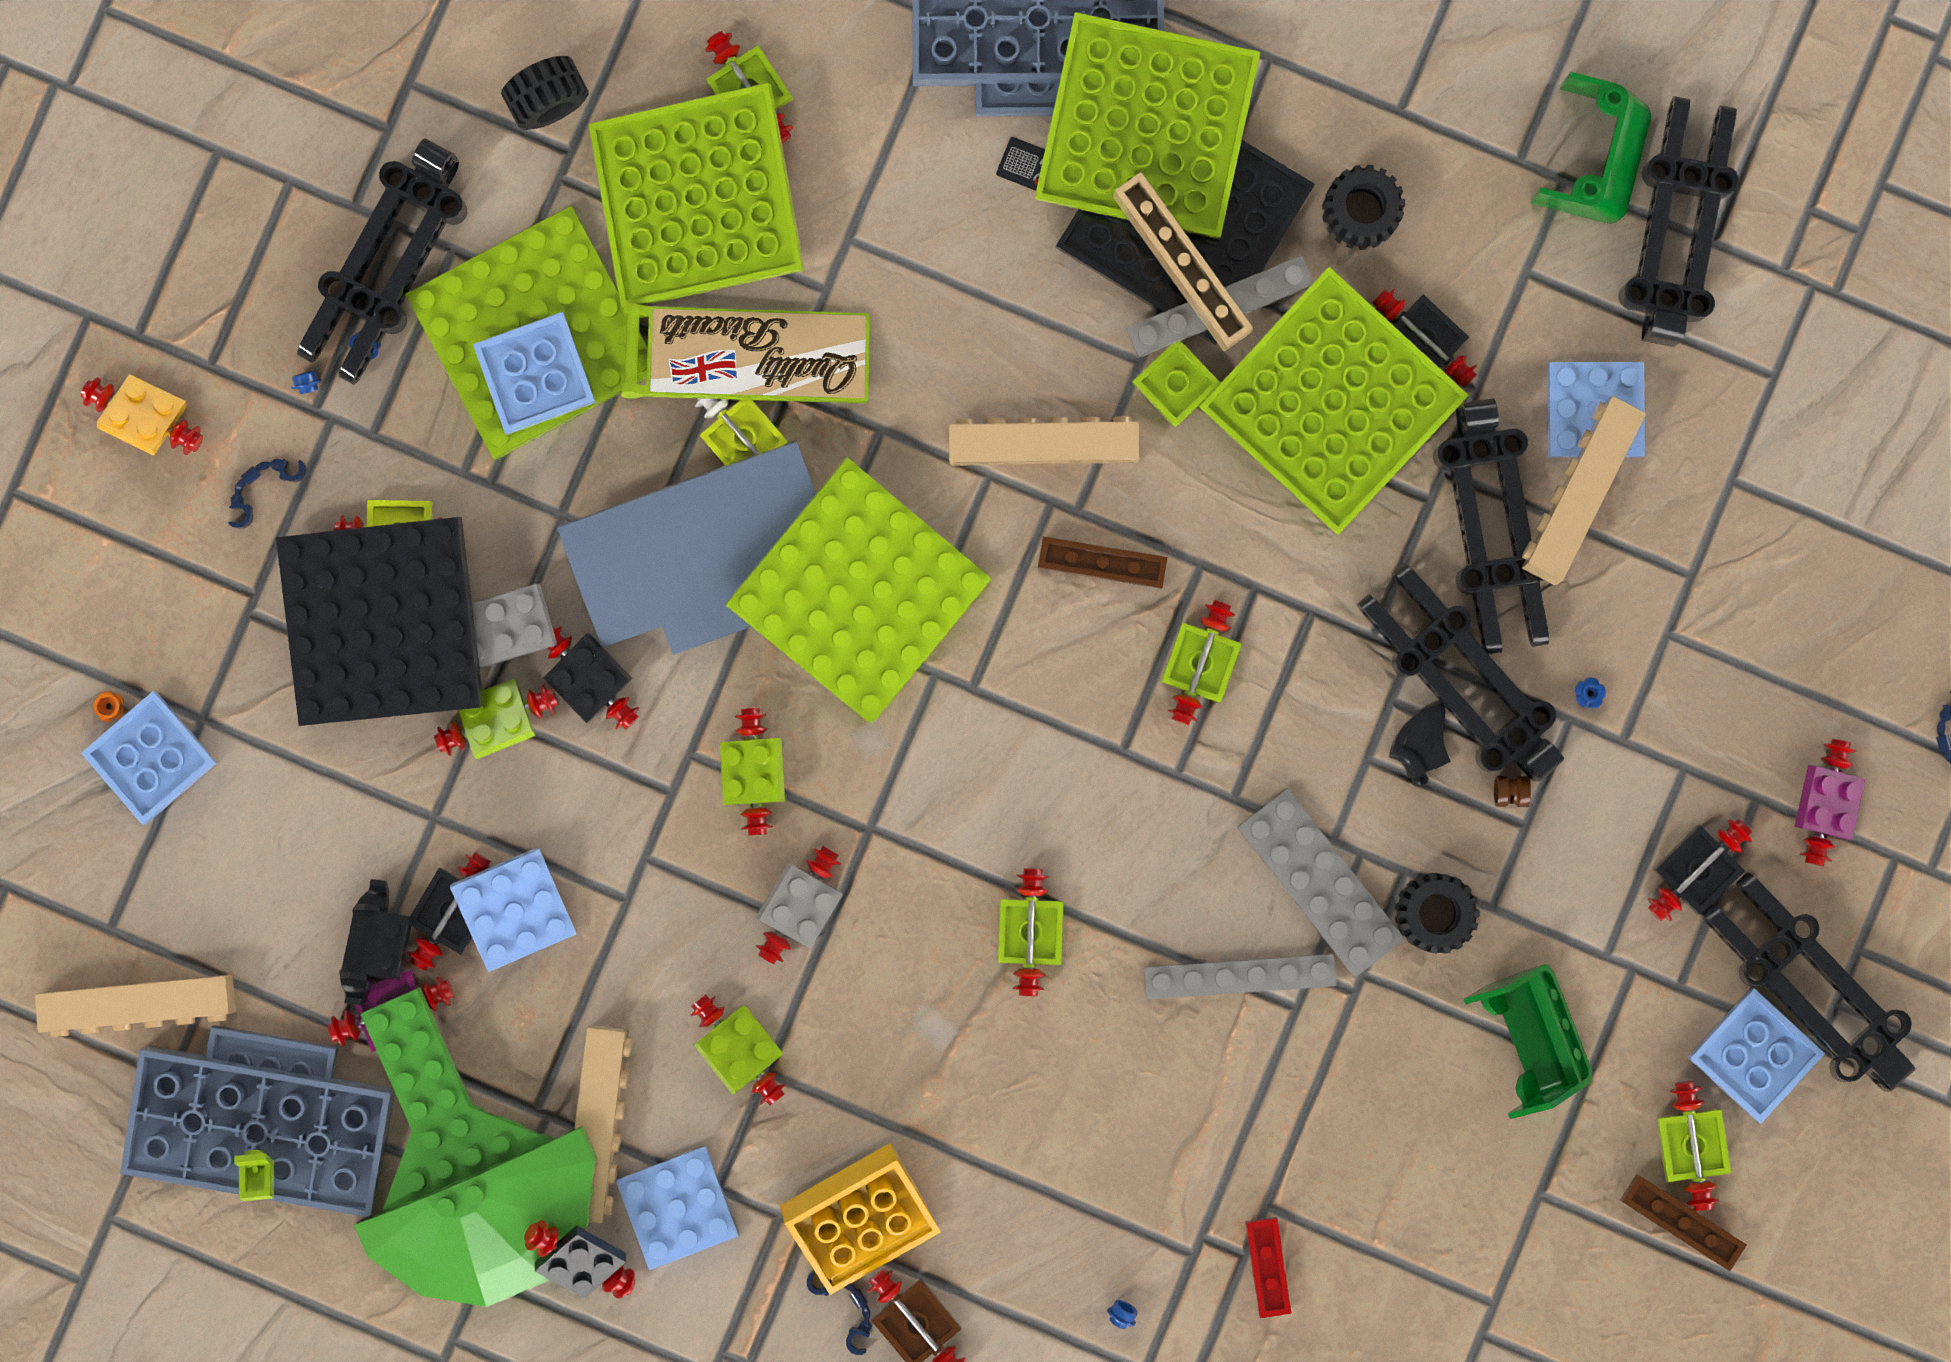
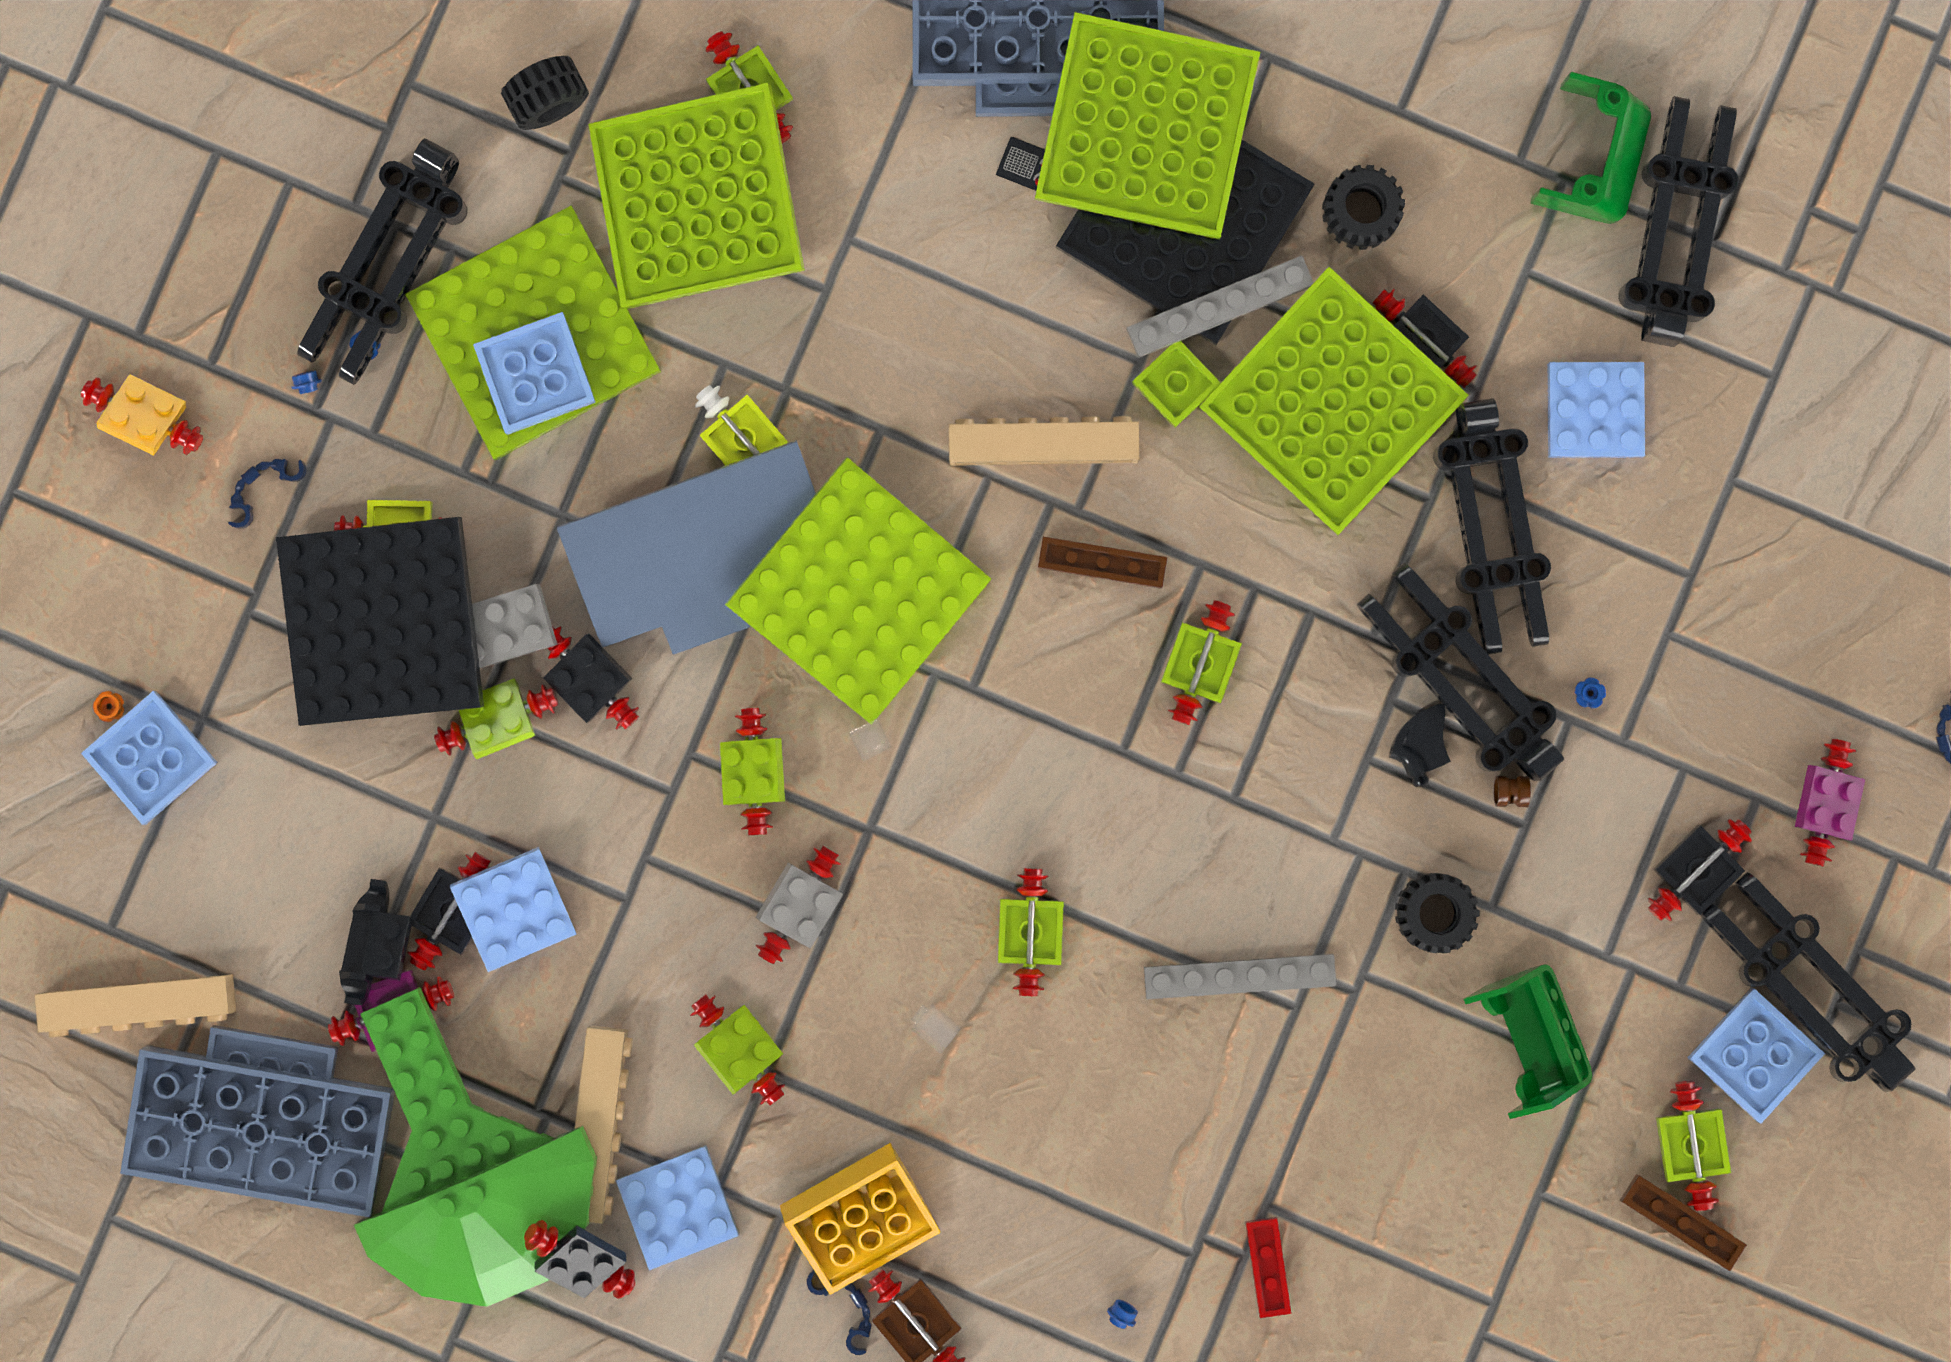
lime bracket [234,1150,274,1202] -> none
flag [621,303,870,403] -> none
tan brick [1113,172,1253,352] -> none
light grey plate [1237,788,1405,978] -> none
tan brick [1522,396,1647,586] -> none

